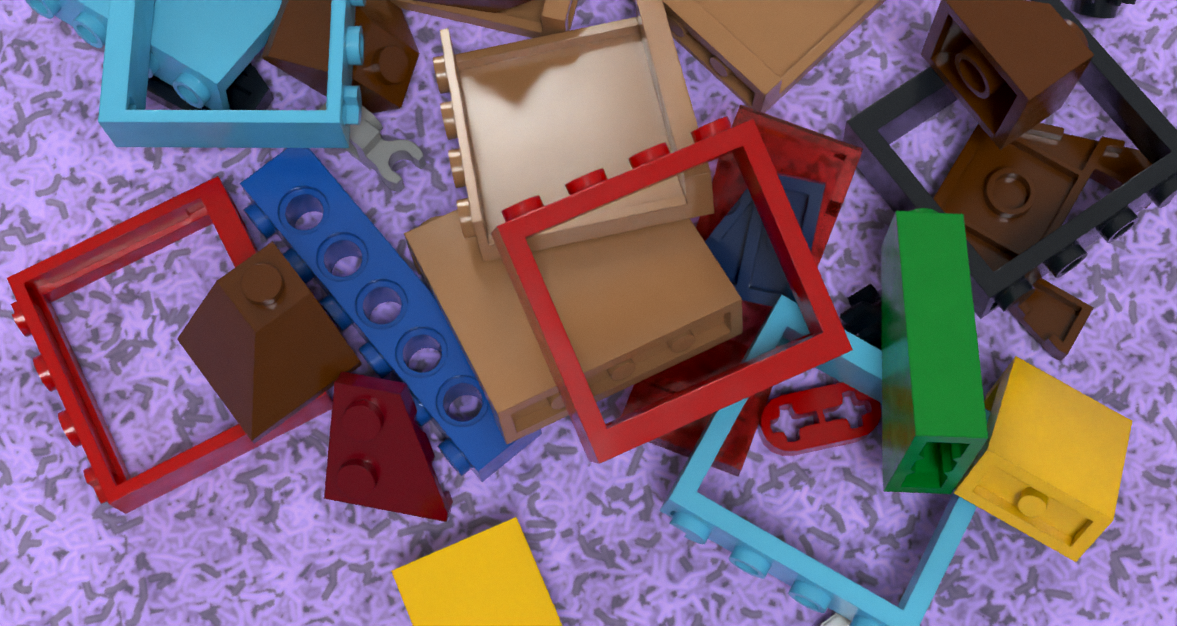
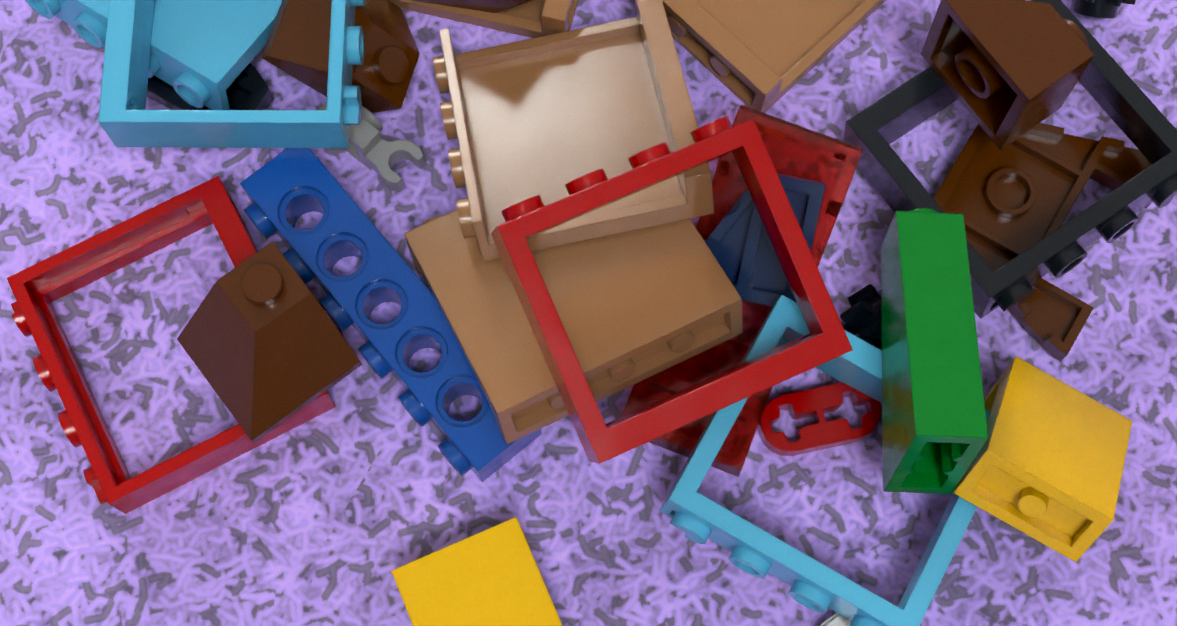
dark red wing [324,371,453,522] -> none

